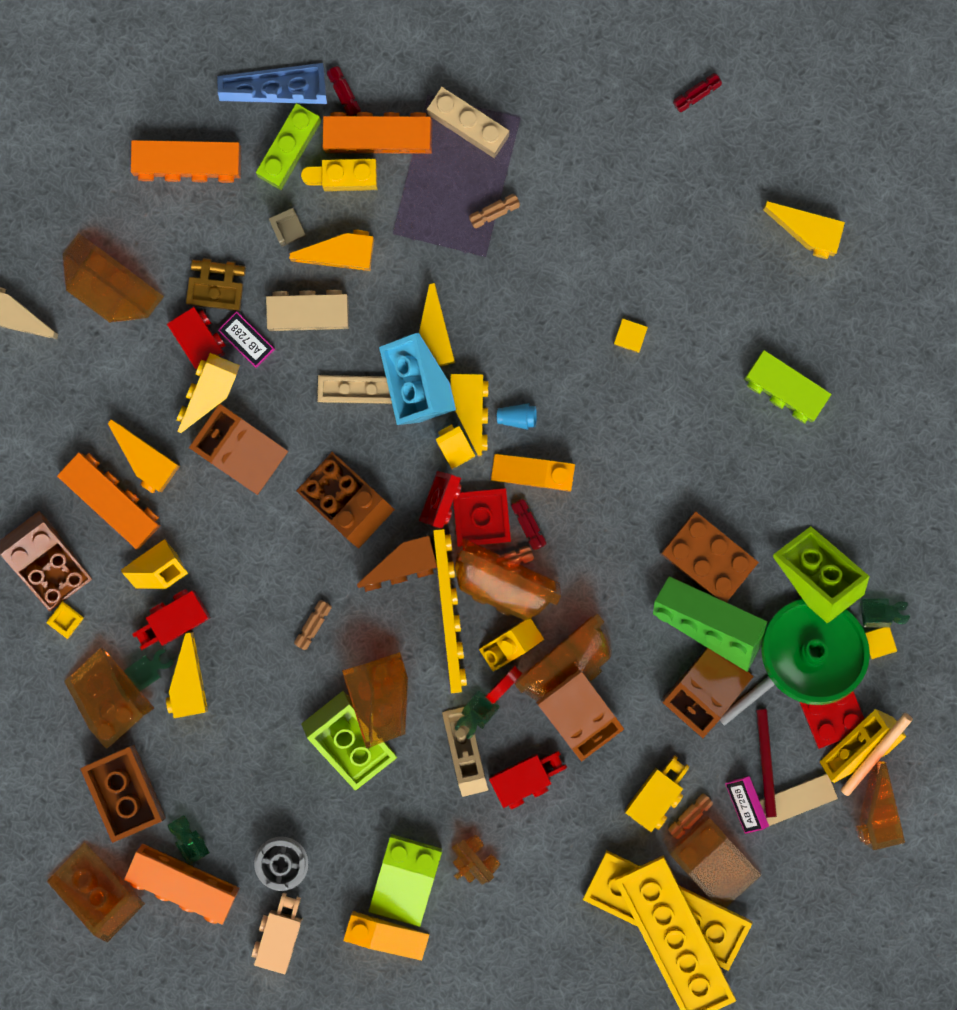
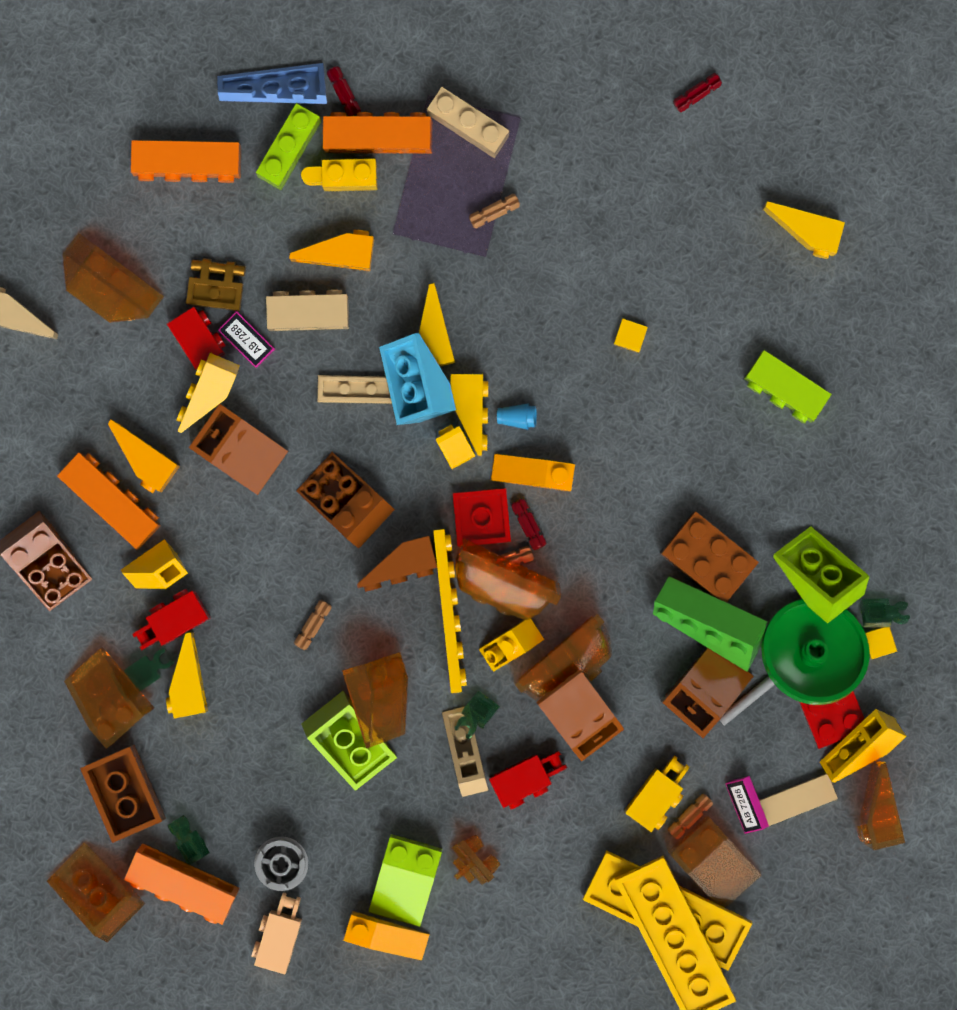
yellow tile [46,601,85,639] -> none
dark tan panel [269,208,306,247] -> none
red plate [419,471,461,529] -> none
red piece [485,666,522,704] -> none
dark red bar [756,709,777,818] -> none
light nougat bar [841,713,913,796] -> none

